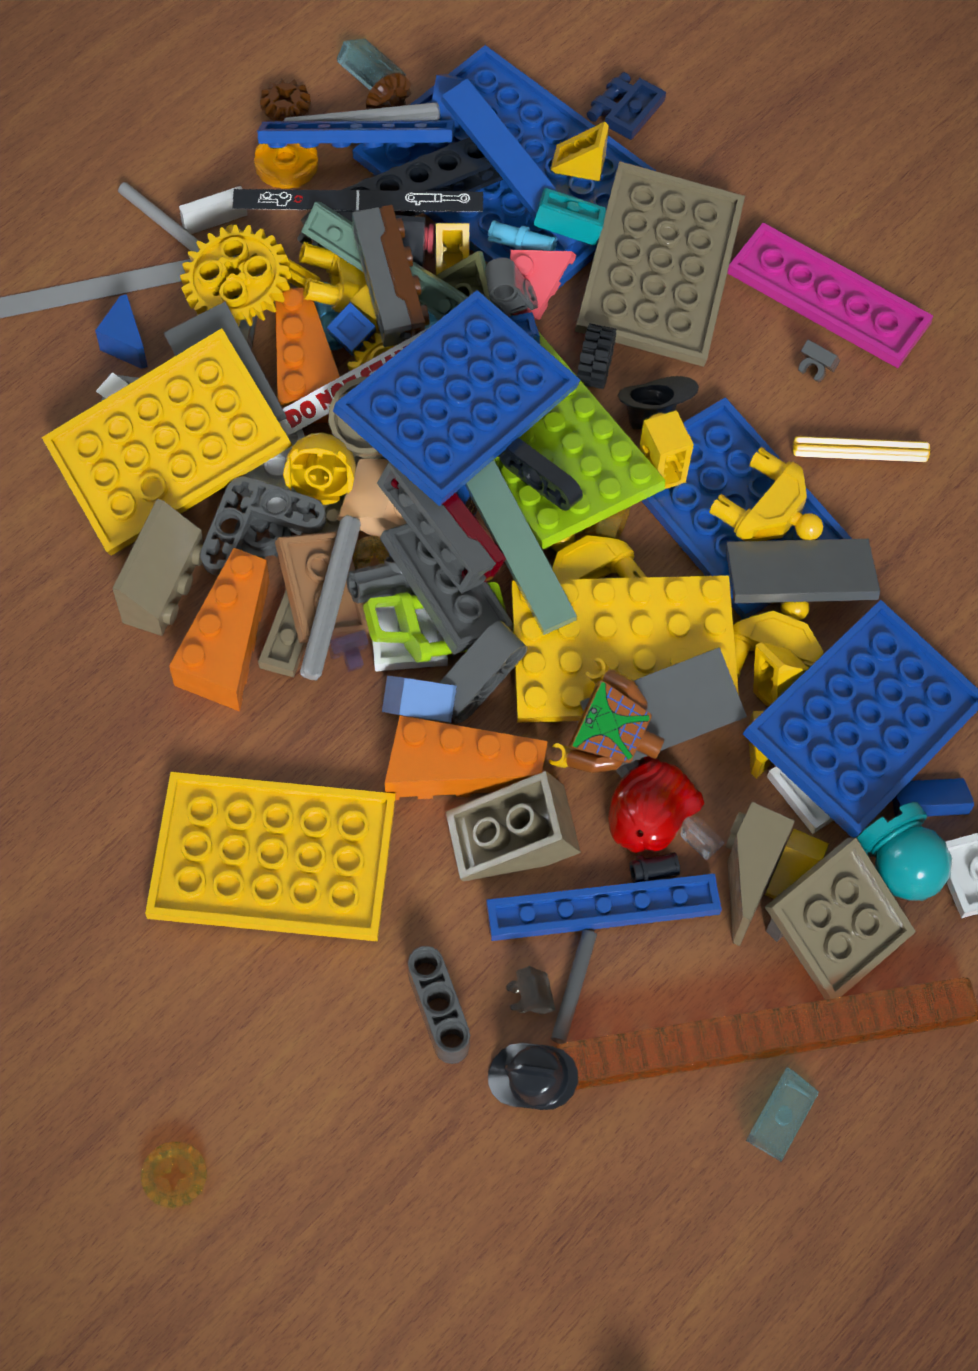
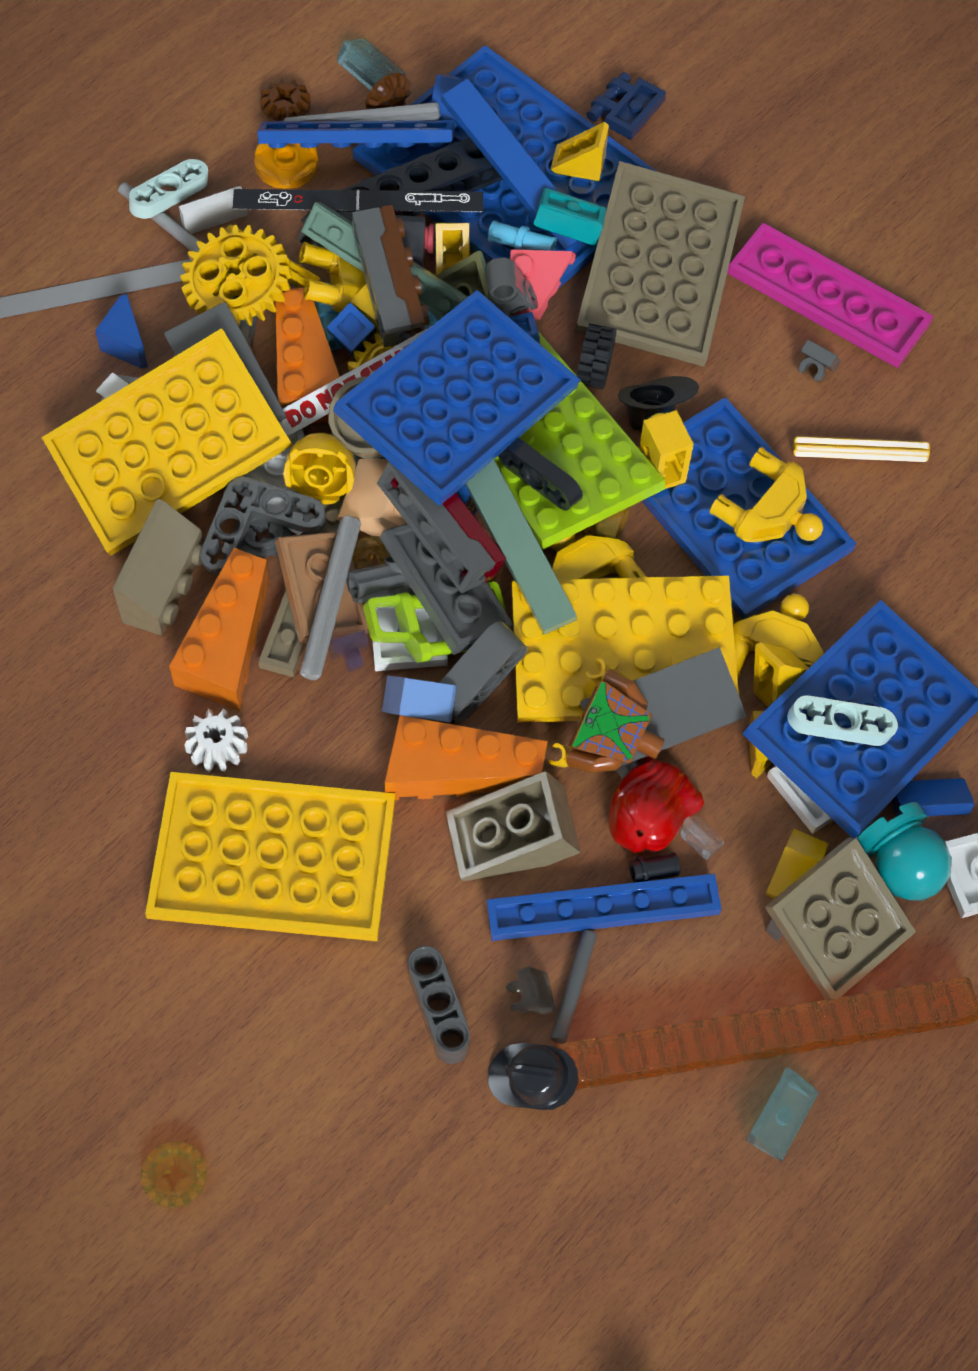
dark tan slope [725,802,795,946] -> none
dark grey tile [726,539,880,603] -> none
none -> light aqua beam [129,159,208,219]
none -> white gear [184,708,248,773]
none -> light aqua beam [787,695,898,746]

